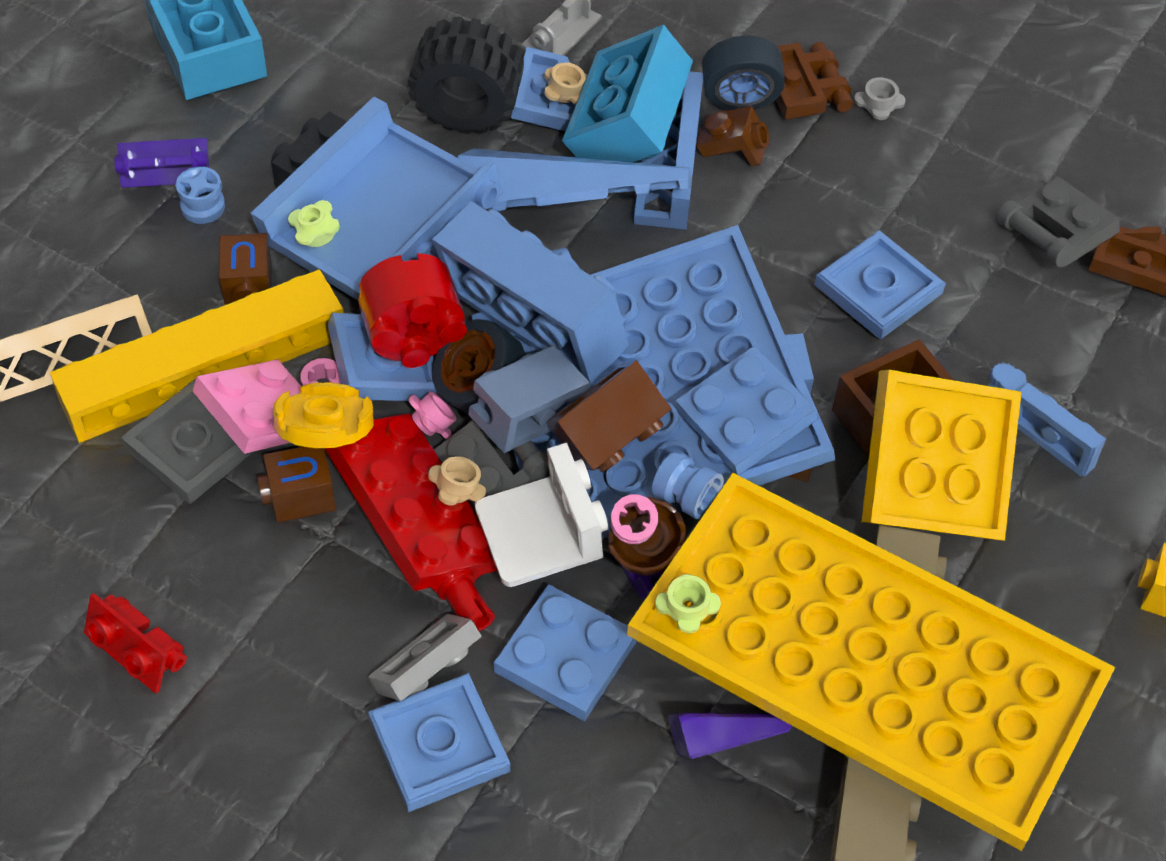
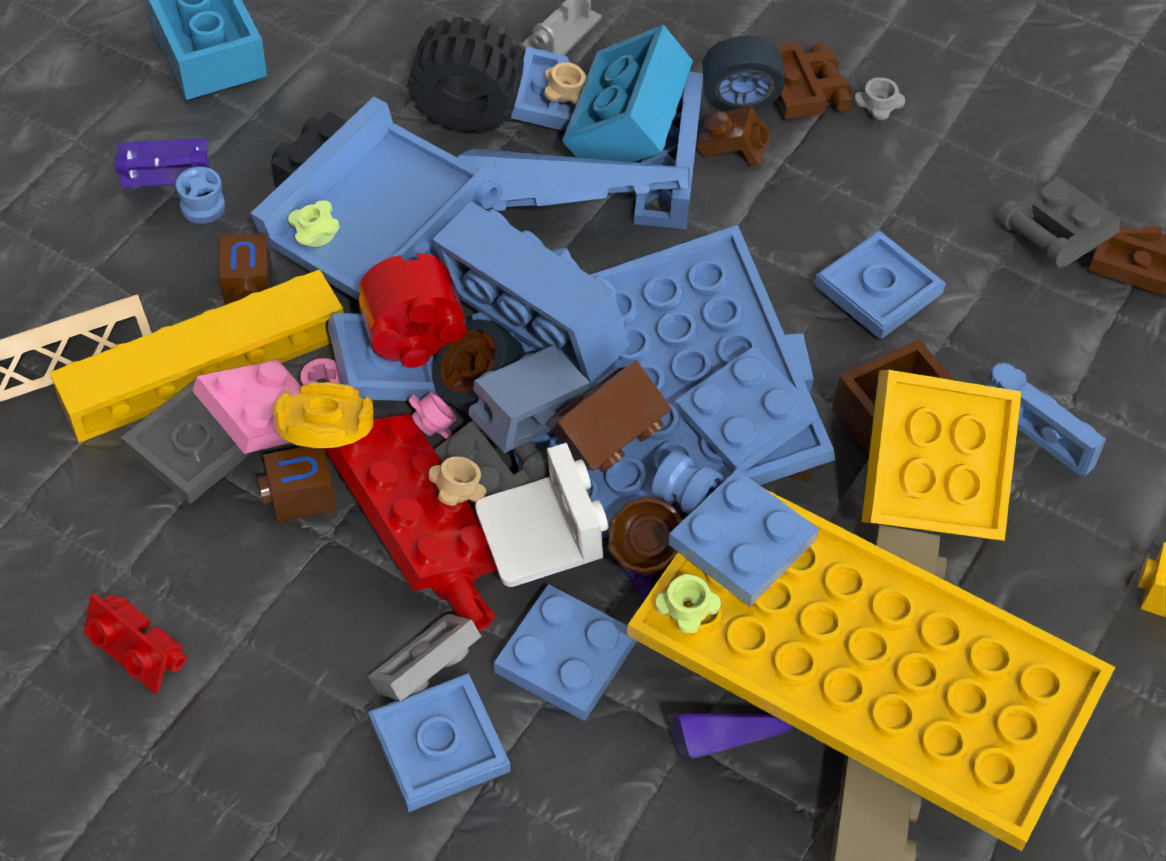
bright pink bush [610,495,658,544] -> none
none -> medium blue plate [668,469,819,607]

